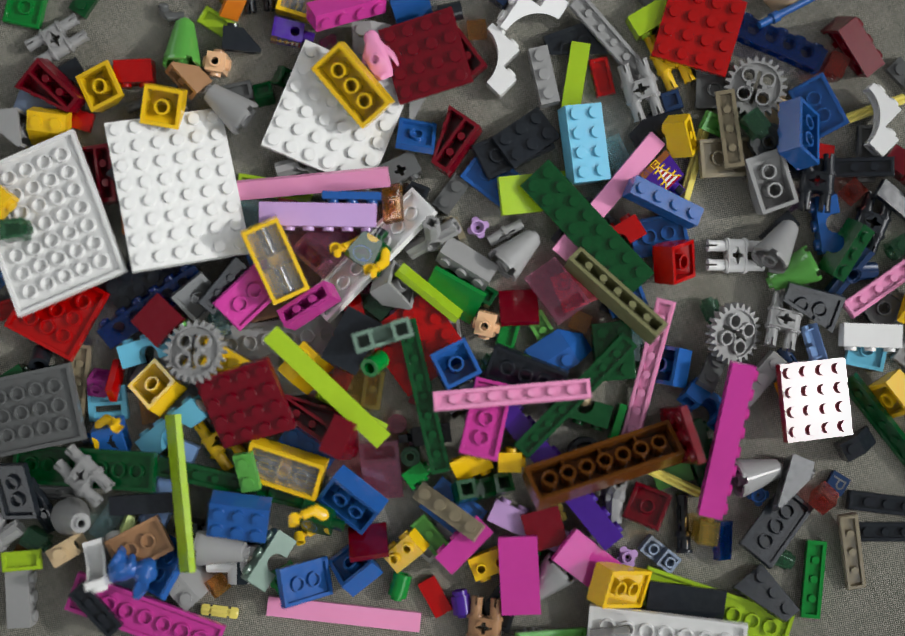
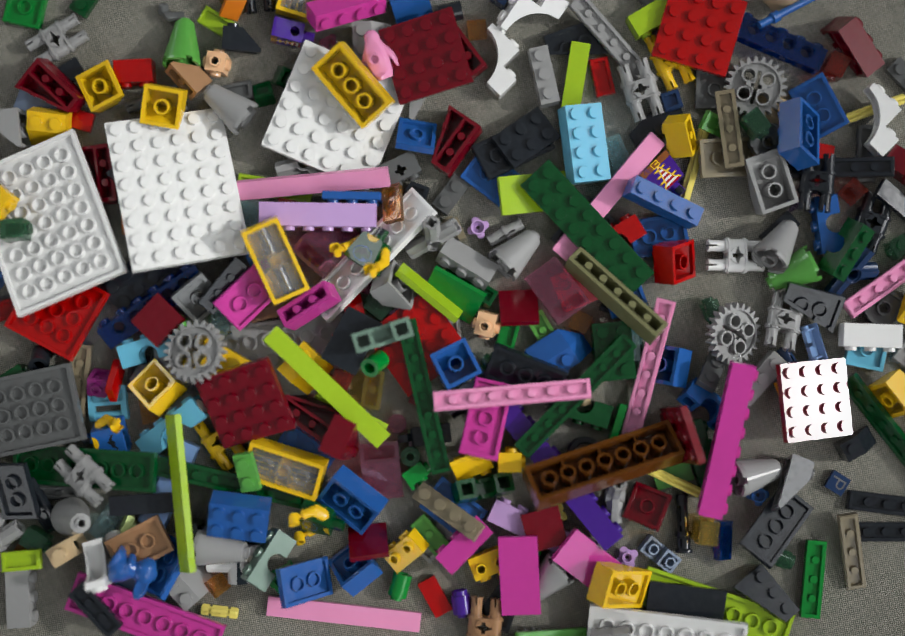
clear red brick [808,480,839,516] -> none

